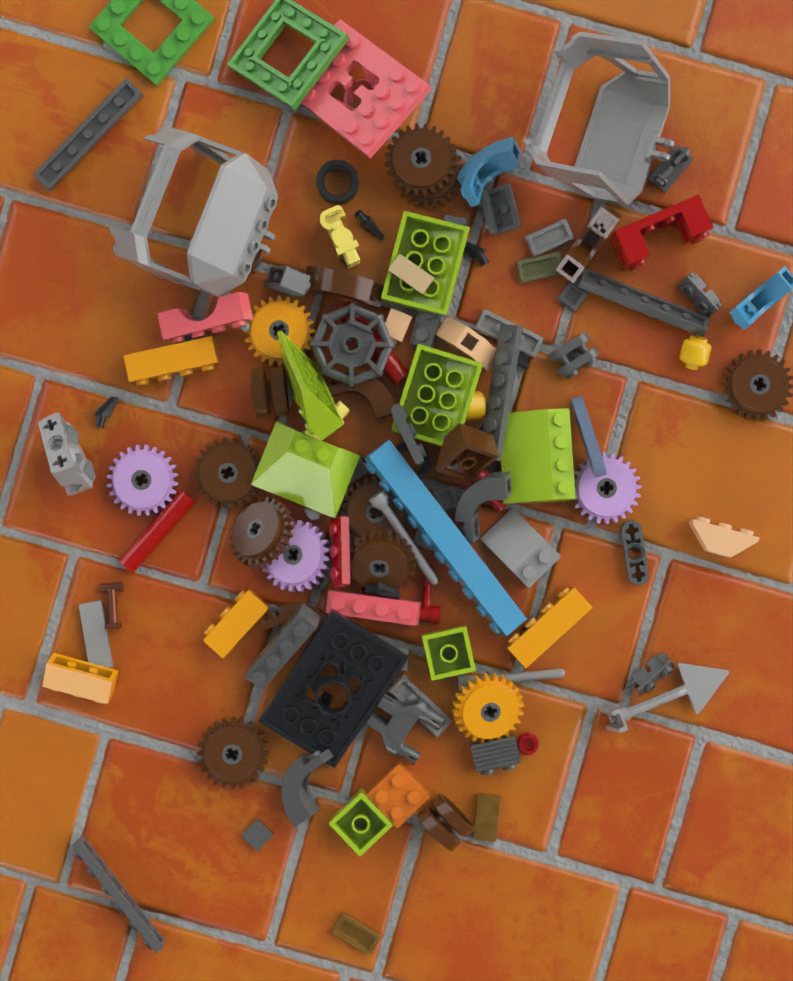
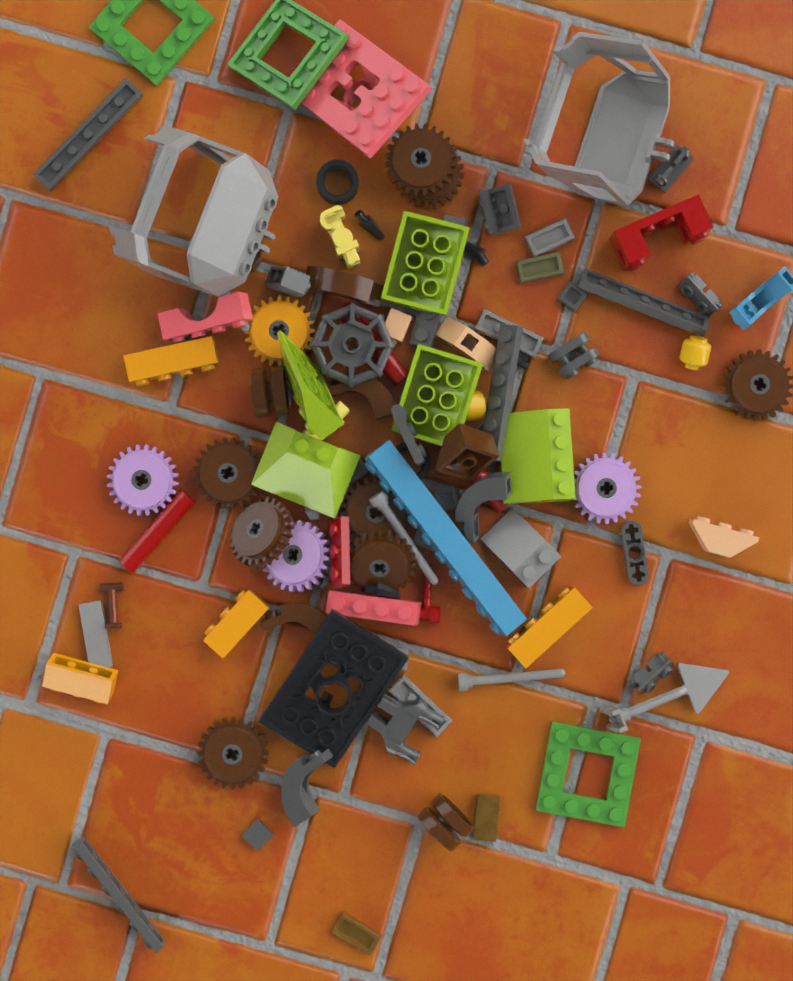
light grey connector [38,412,95,496] -> none
black bar [94,397,119,428] -> none
dark grey brick [244,603,321,690] -> none
lime brick [329,788,393,857] -> none
orange brick [366,760,430,829] -> none
tan piece [388,254,434,295] -> none
lime brick [421,625,476,681] -> none
light orange gear [452,673,524,743] -> none
dark azure arch [457,137,522,207] -> none
dark grey brick [470,734,521,775] -> none
red plate [516,732,539,755] -> none
reddish brown arch [556,203,622,283] -> none
sand blue beam [570,396,606,478] -> none
none -> bright green plate [535,721,641,827]

